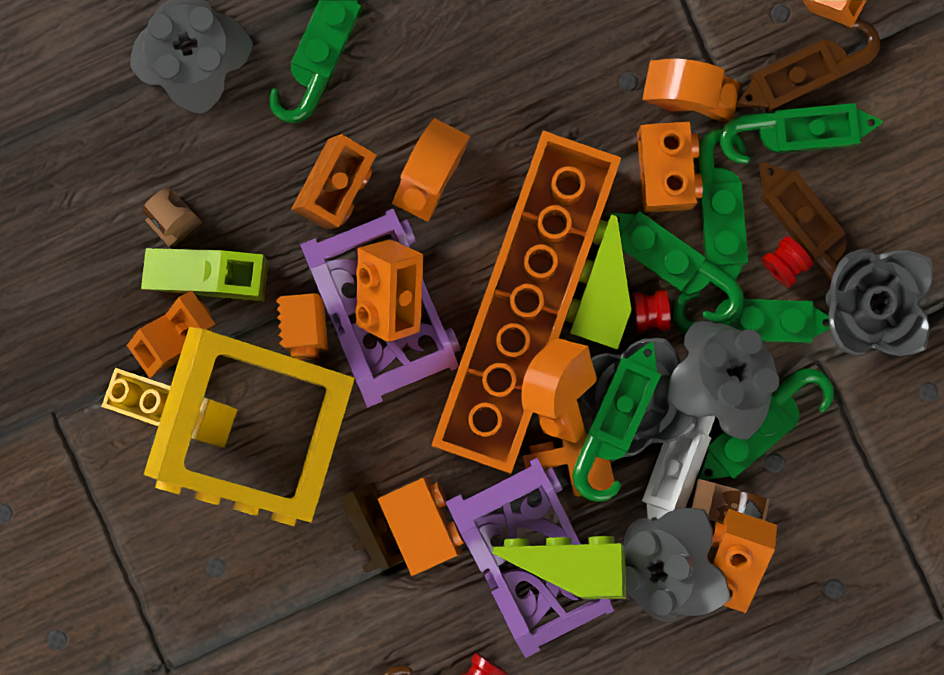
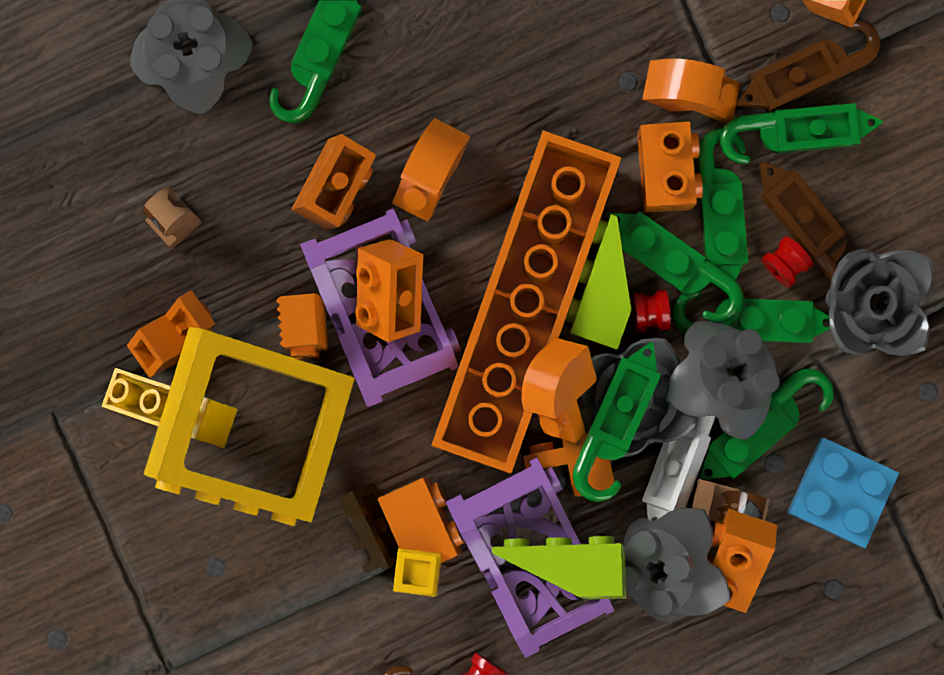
lime slope [141,248,269,302] -> none
none -> yellow tile [393,548,442,597]
none -> dark azure plate [787,438,899,548]

